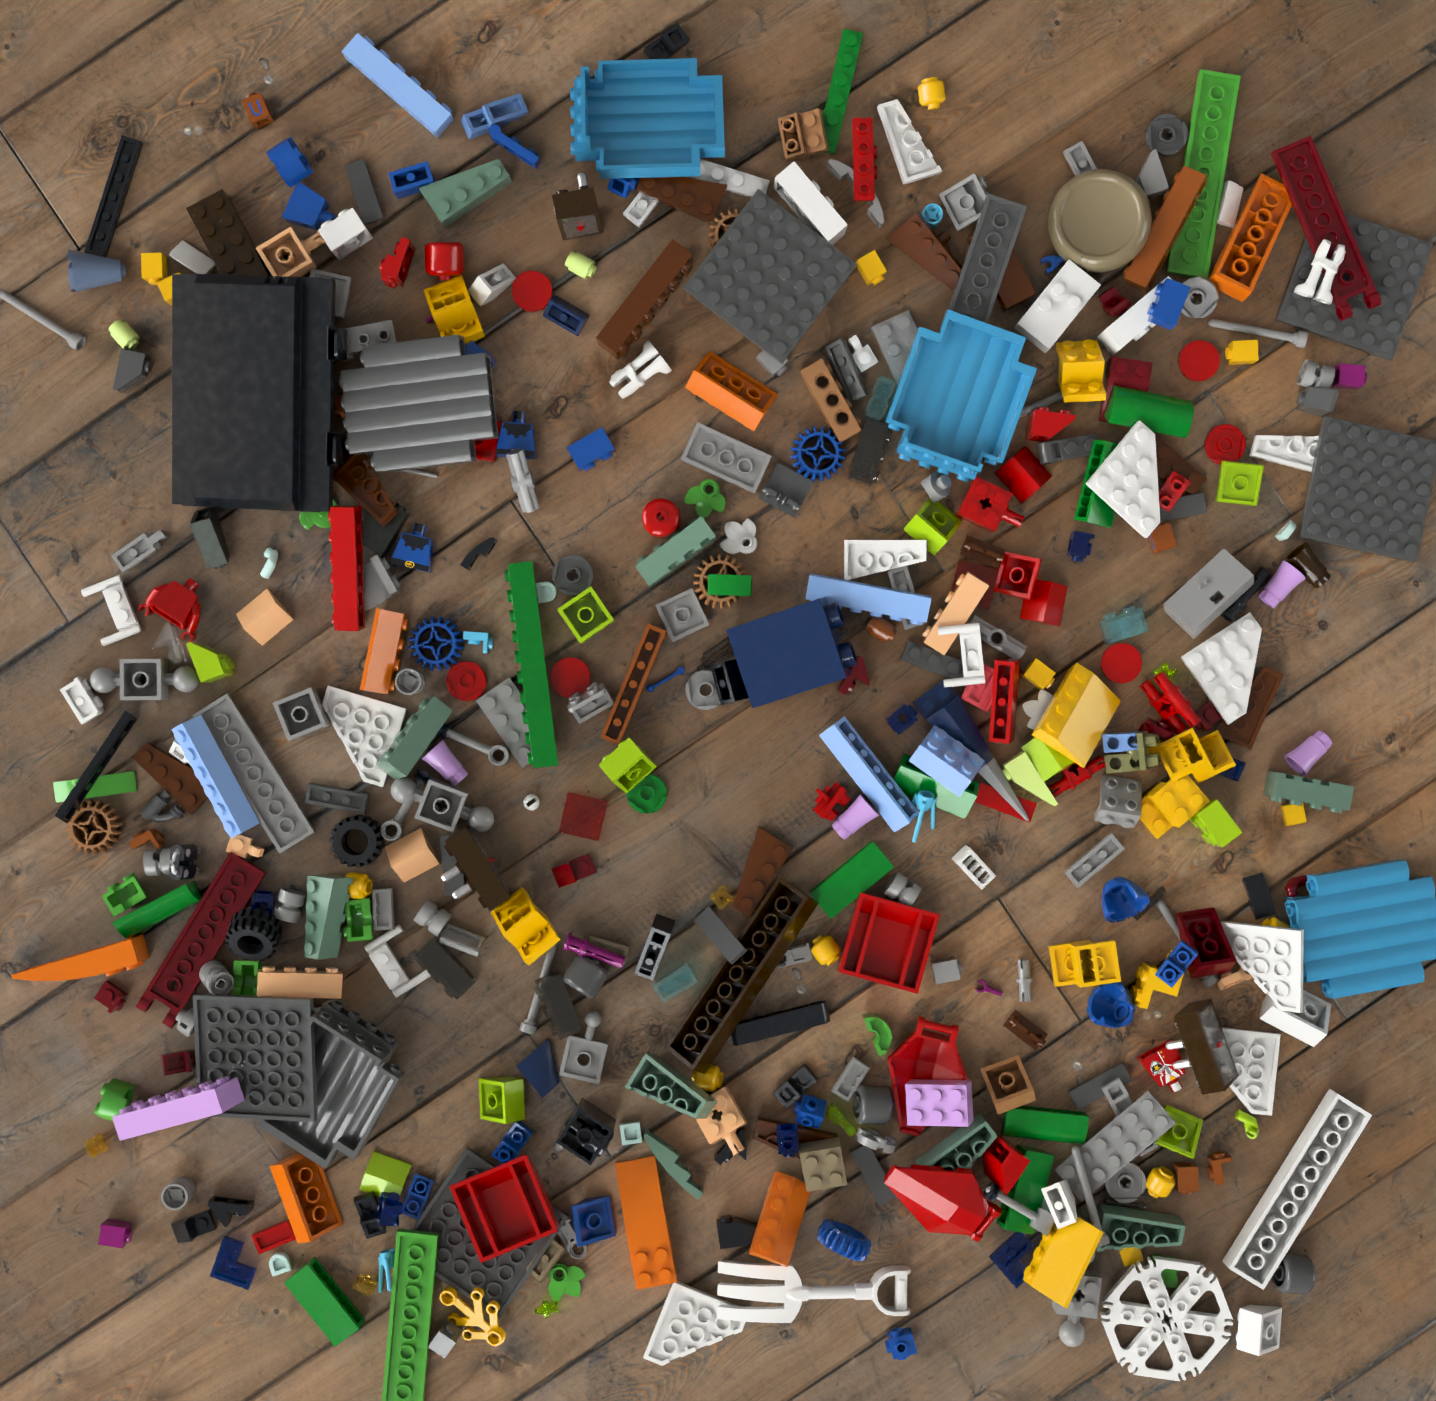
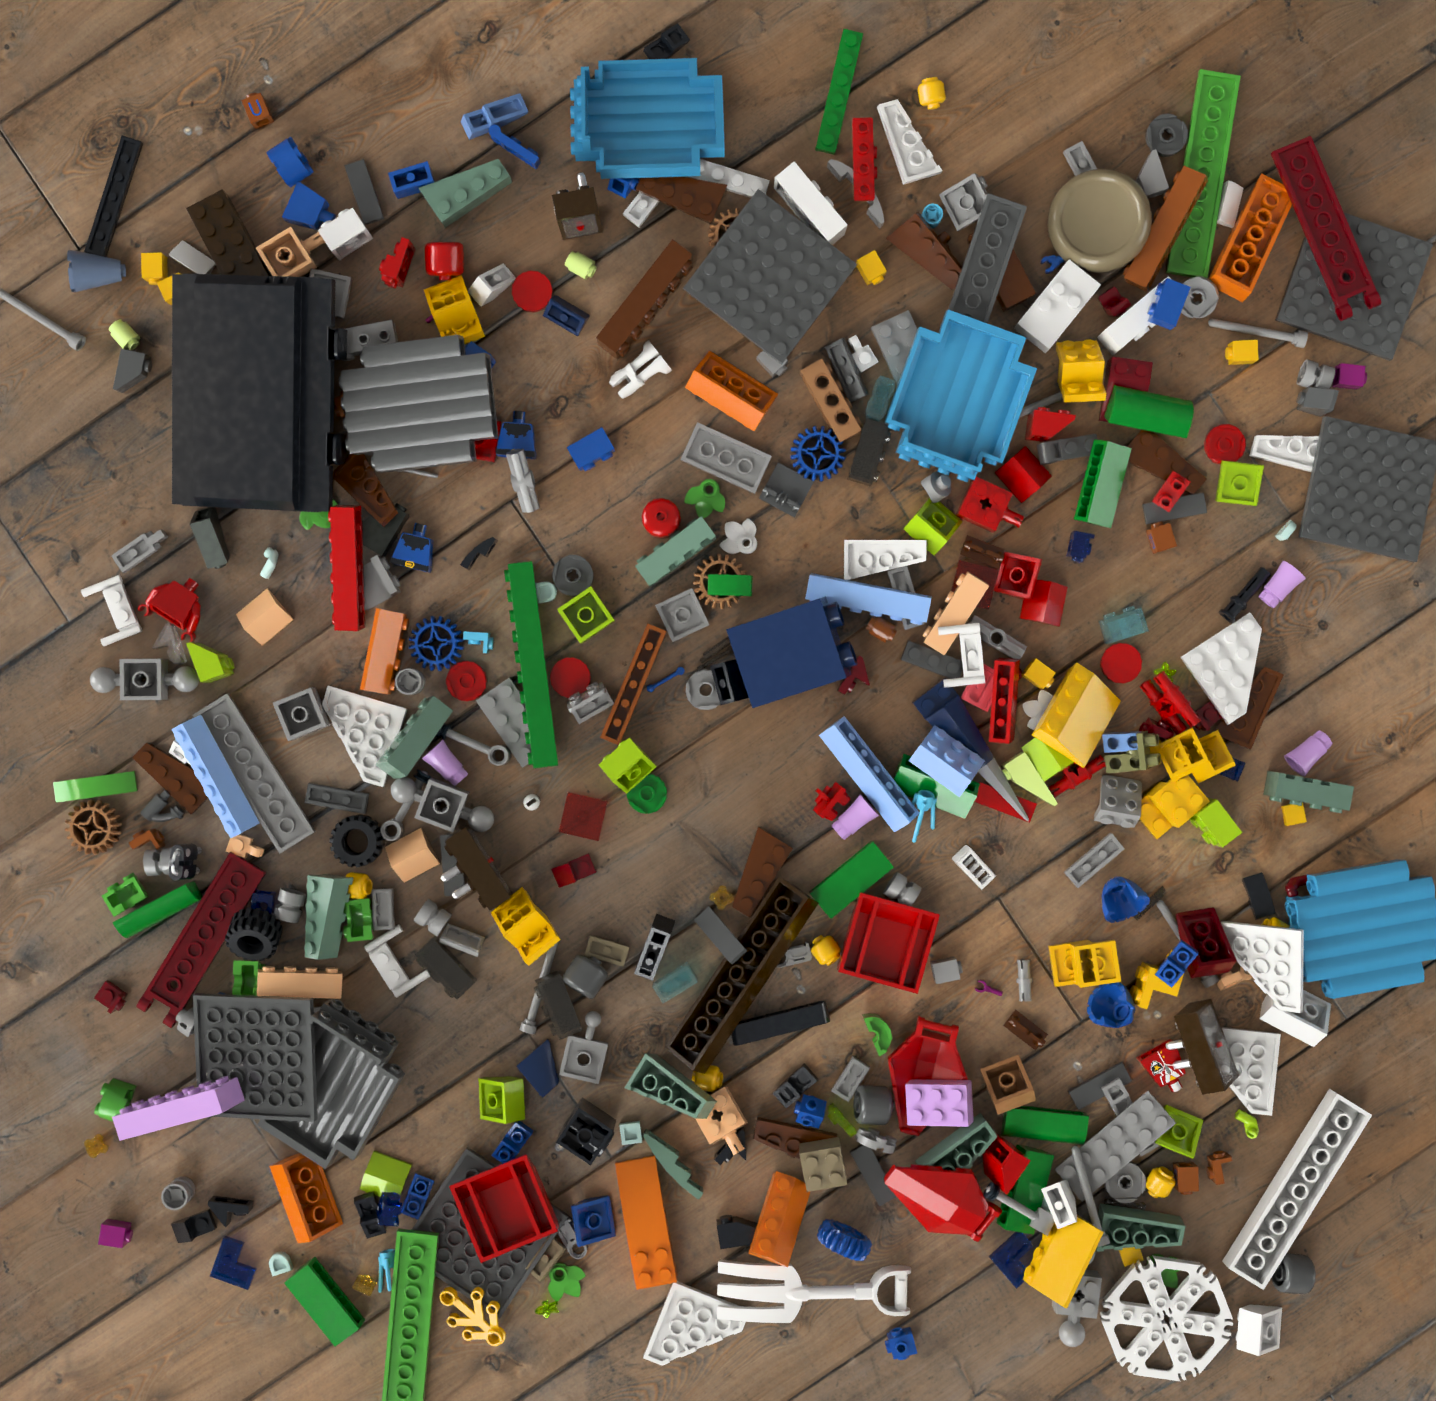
orange slope [11,934,150,981] -> none
black tile [55,711,137,823] -> none
white bracket [60,677,105,724] -> none
dark red bracket [161,1050,195,1076] -> none
light grey wheel [199,960,234,995] -> none
red tile [251,1219,296,1254] -> none
light blue brick [342,33,454,138] -> none
brick [428,1319,463,1358] -> none
magenta pin [562,932,626,969] -> none
clear blue brick [777,1123,799,1157] -> none
medium nougat brick [778,108,829,161] -> none
clear blue brick [885,704,918,735] -> none
white plate [1085,421,1160,538] -> none
light grey brick [1164,549,1254,639] -> none
red tile [1178,340,1220,382] -> none
dark brown plant [1284,542,1331,589] -> none
white piece [1294,239,1346,305] -> none

